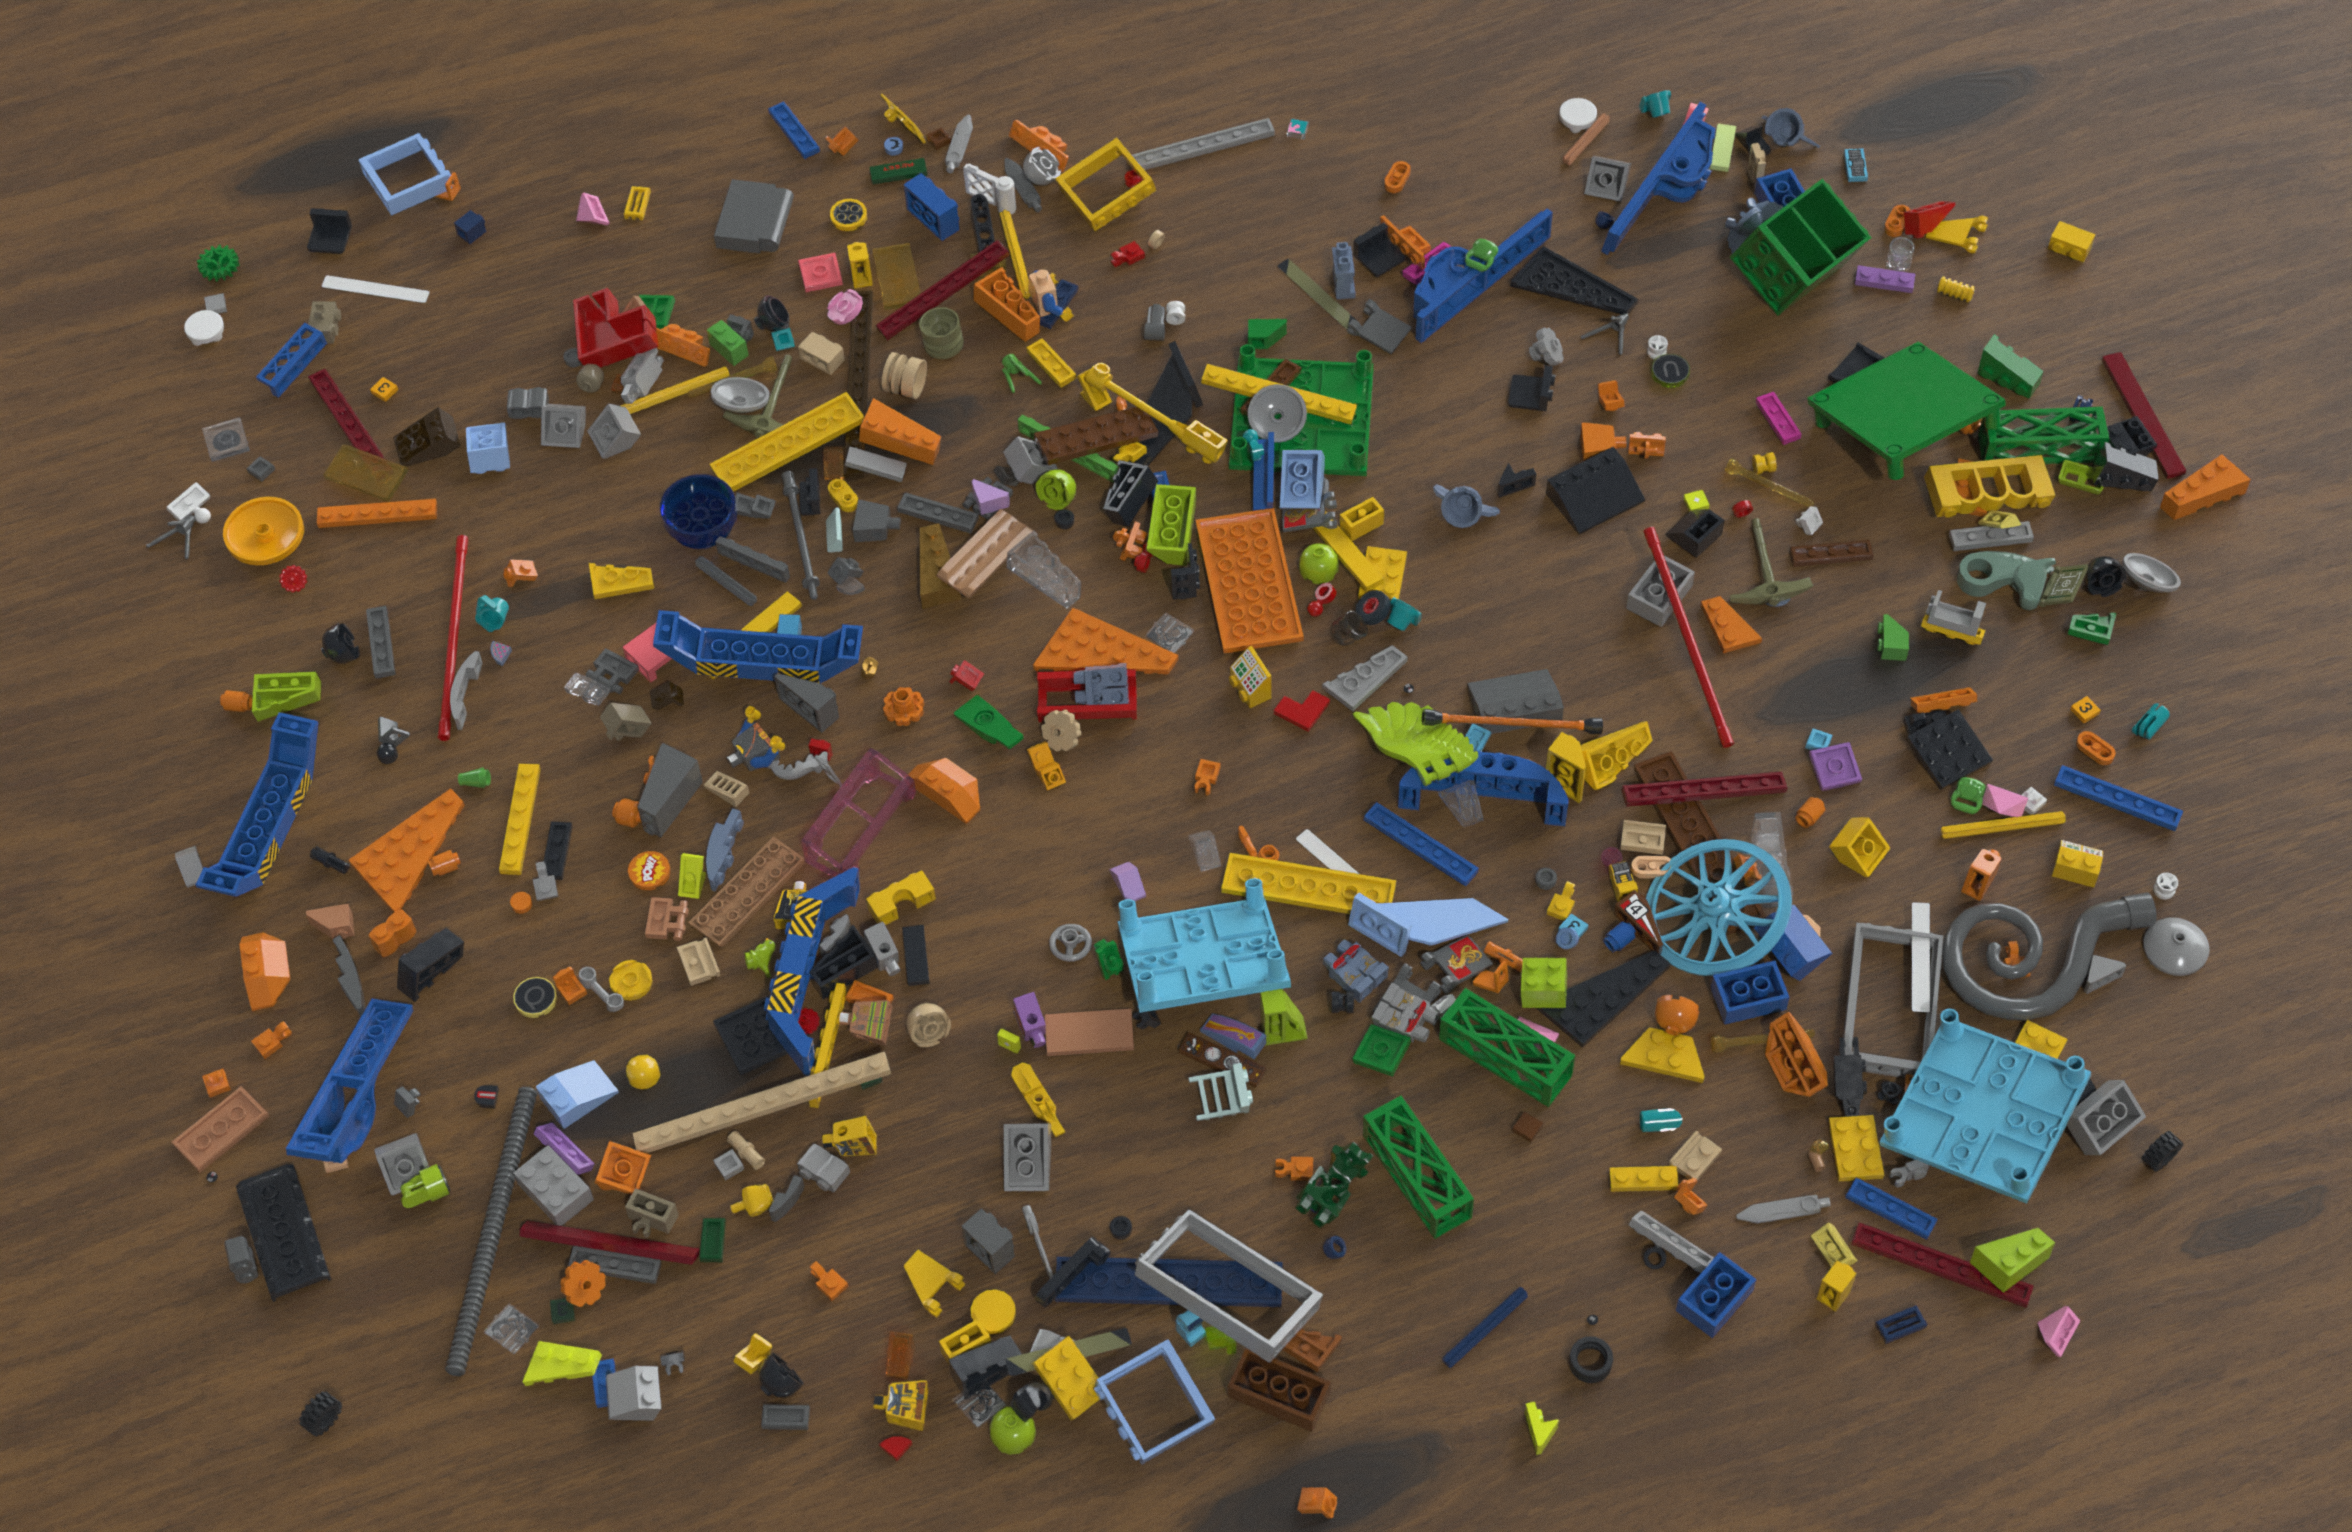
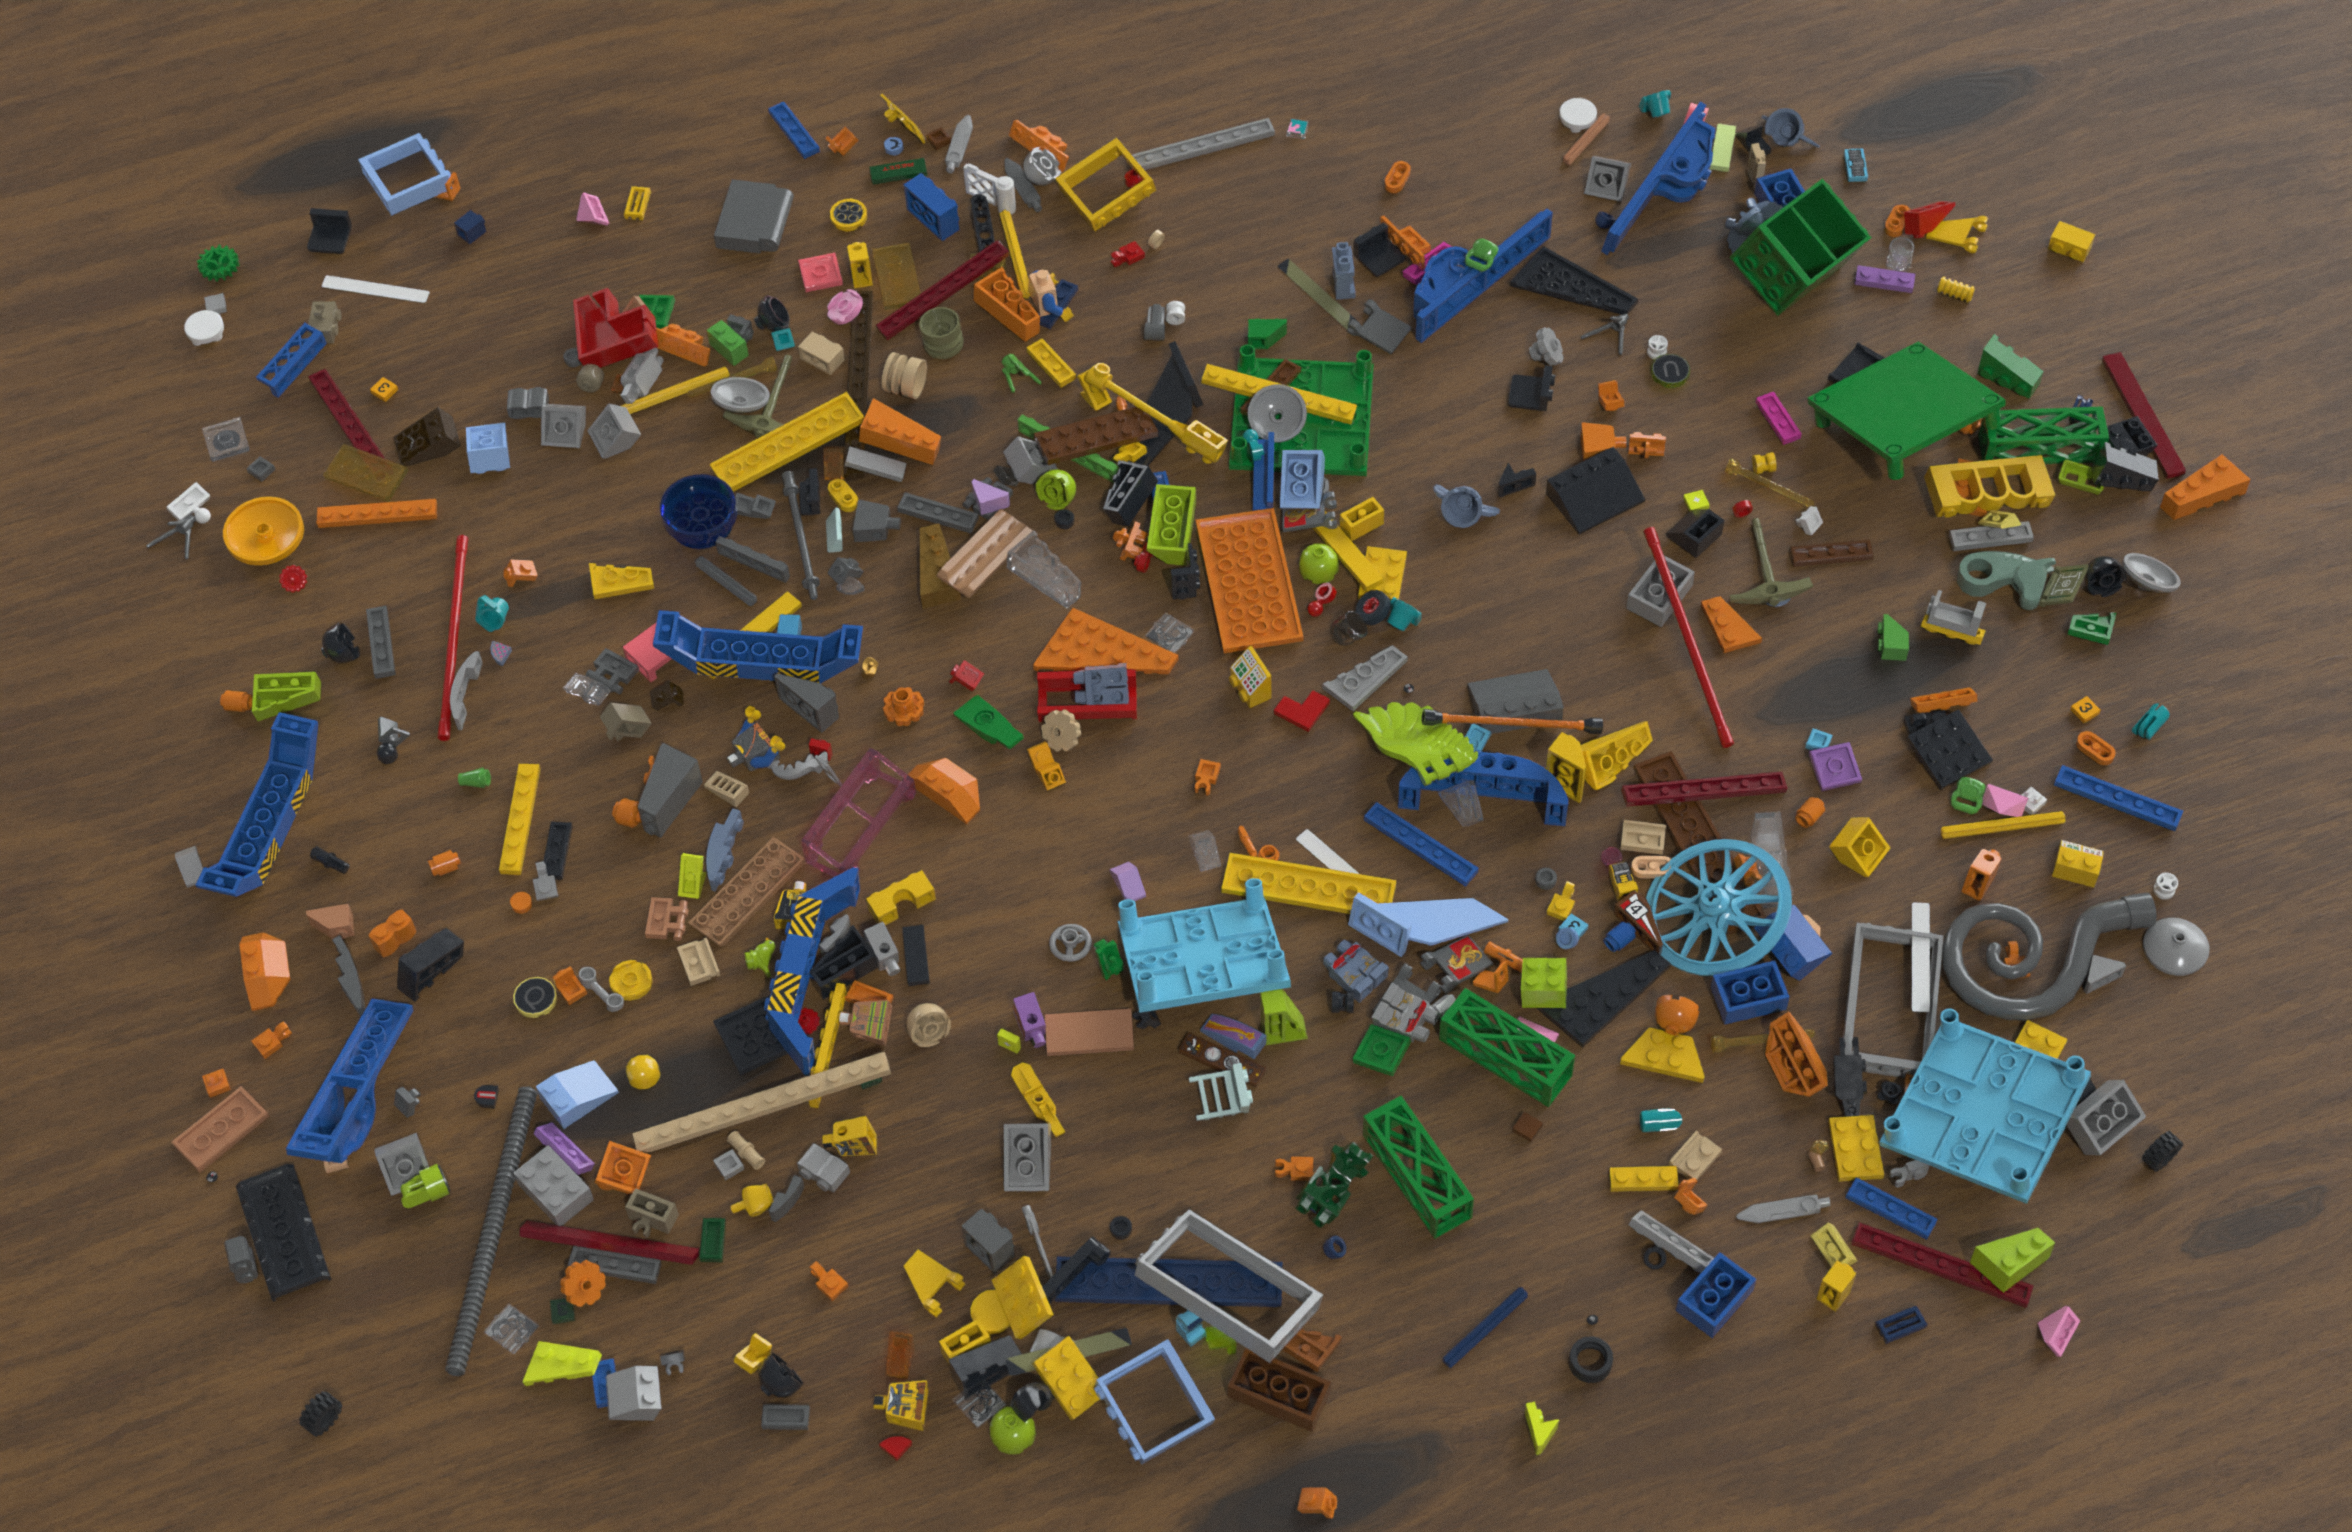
orange wing [349,789,465,913] -> none
tile [628,851,671,891] -> none
none -> yellow plate [992,1256,1053,1339]

